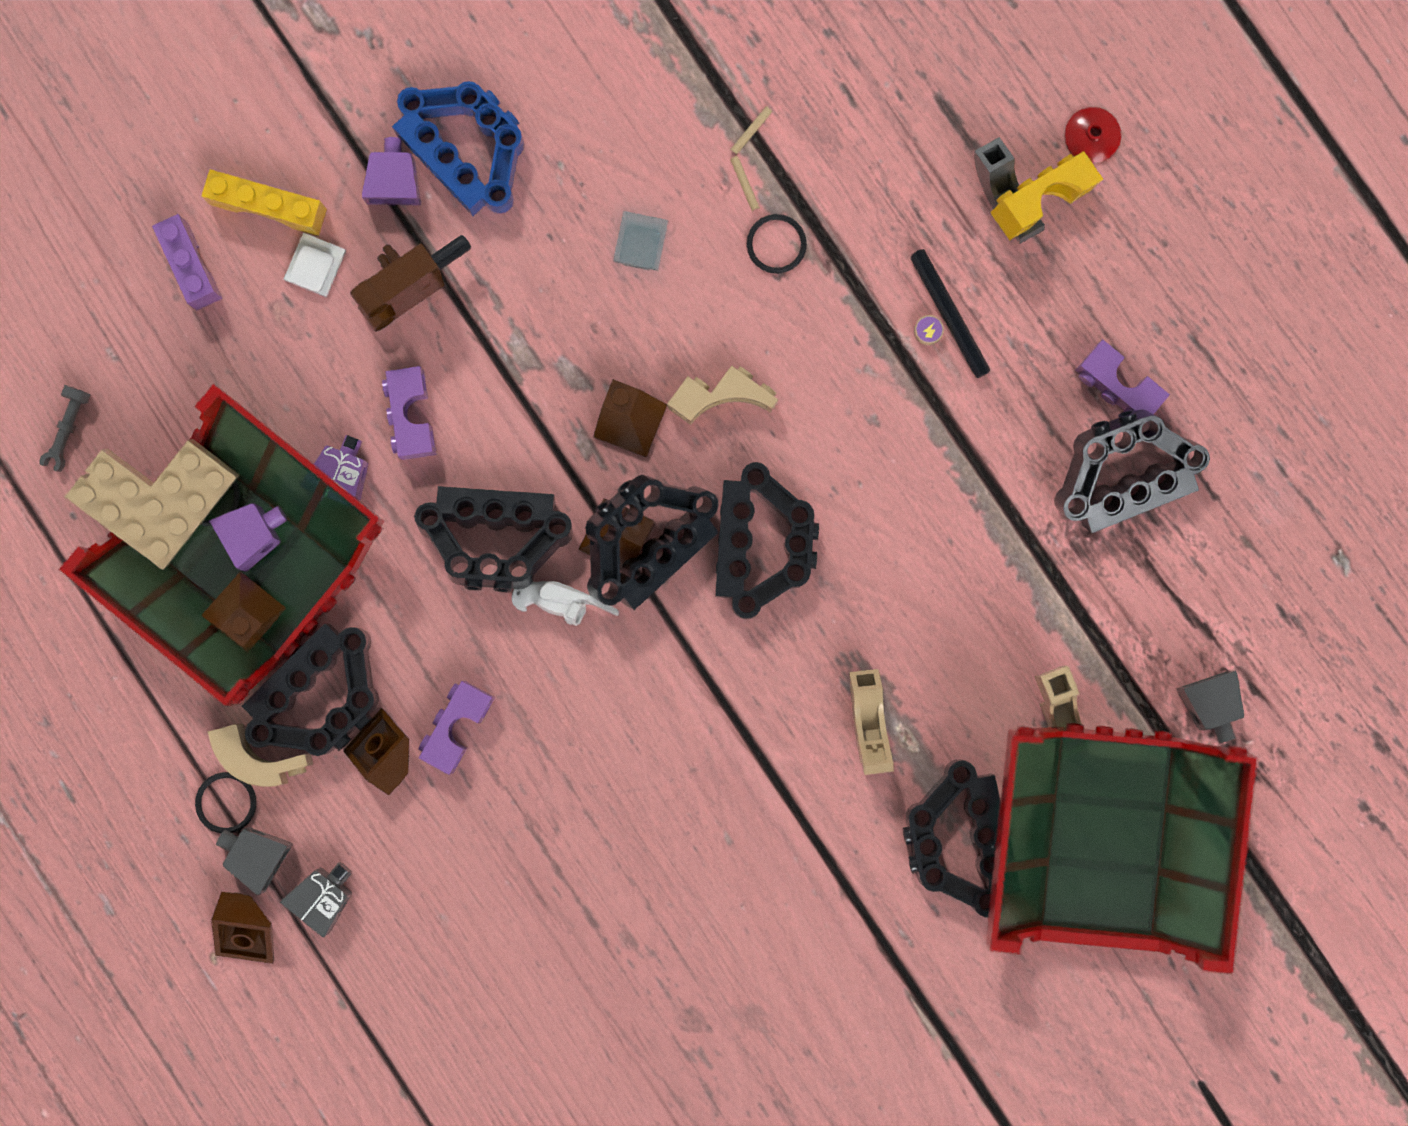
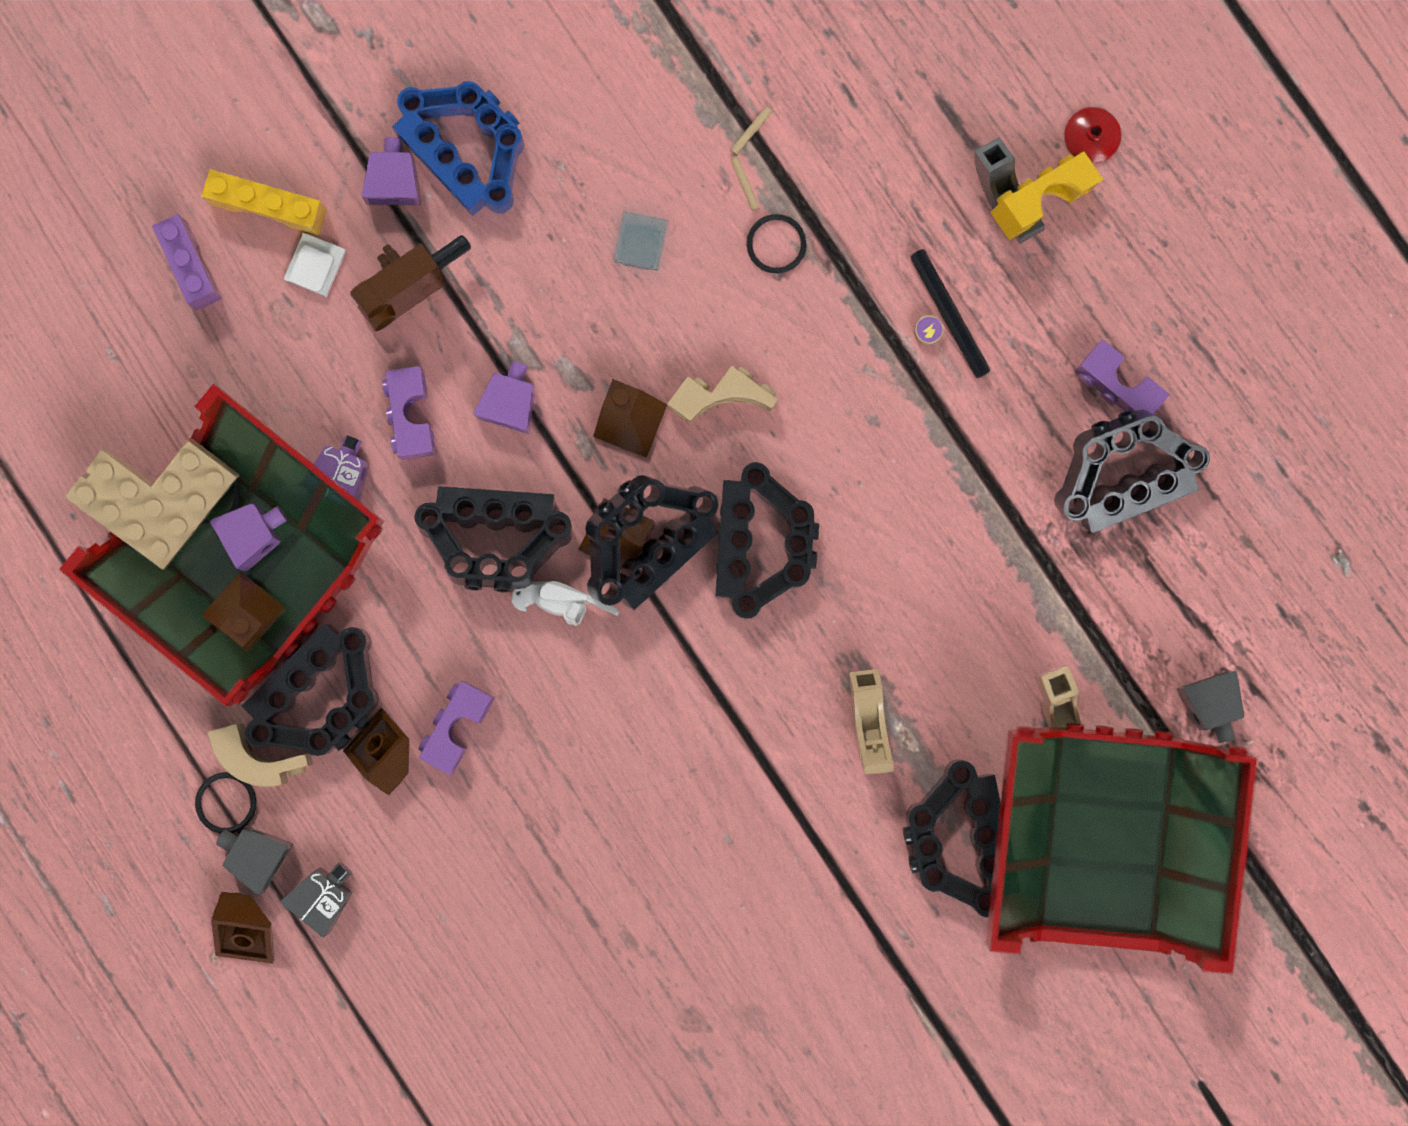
dark grey piece [39,385,91,472] -> none
none -> medium lavender torso [473,361,535,434]

